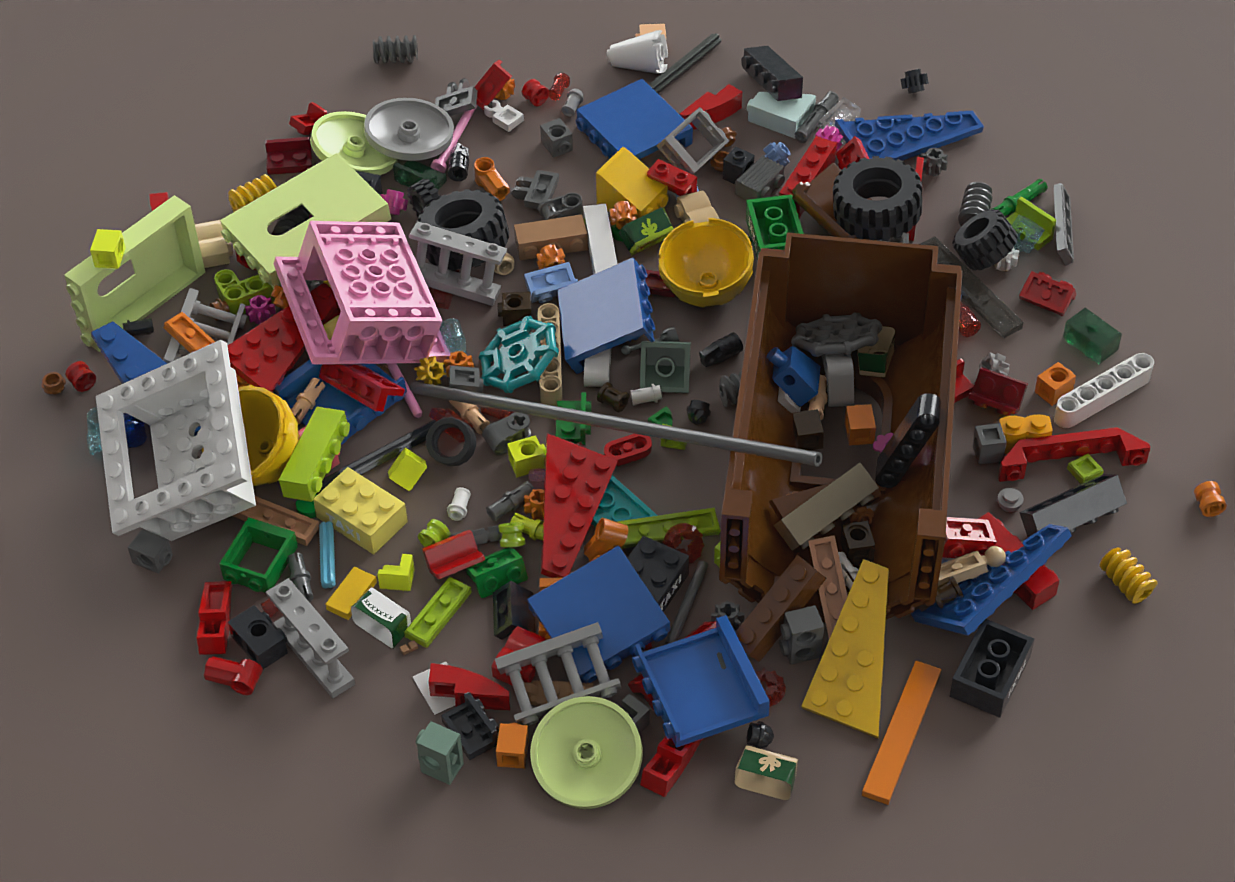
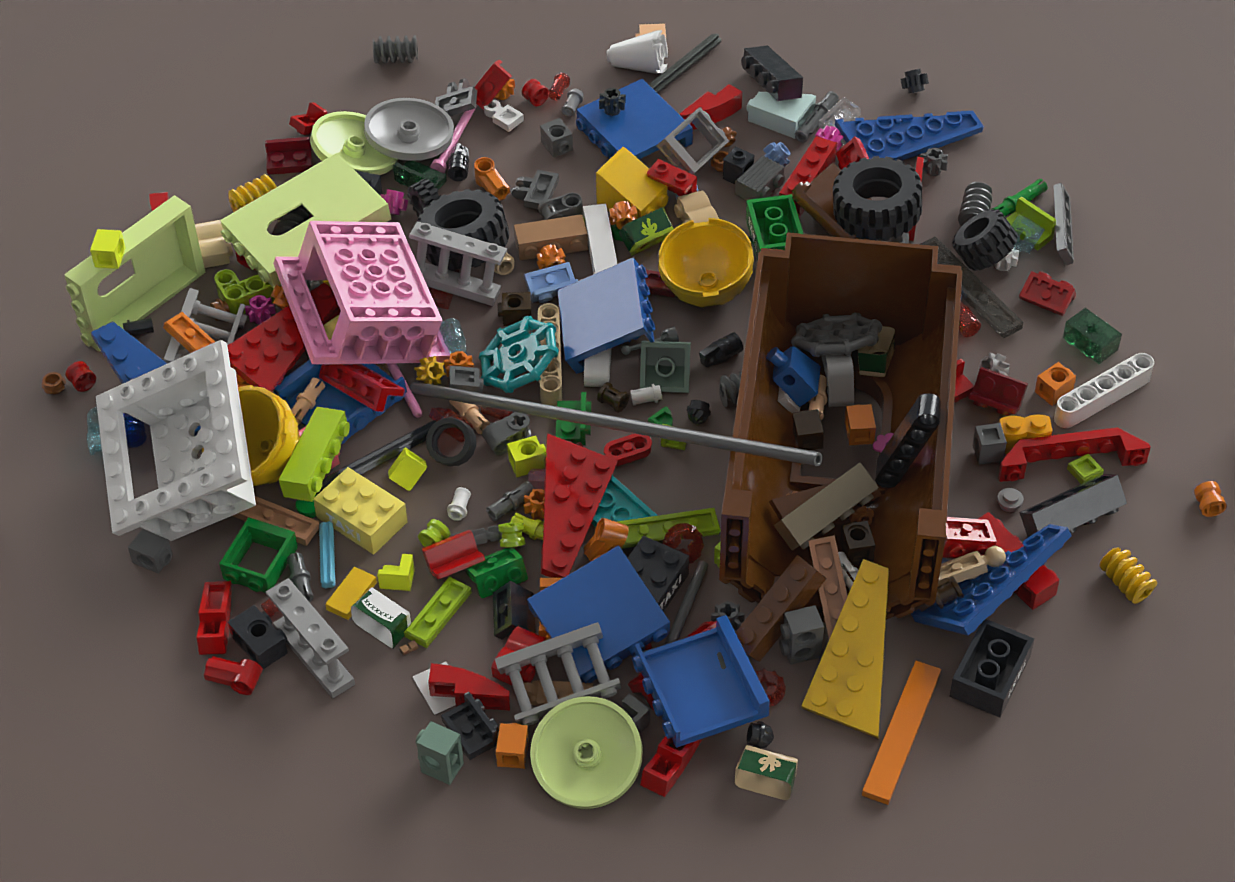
none -> pearl dark grey gear [599,88,626,116]

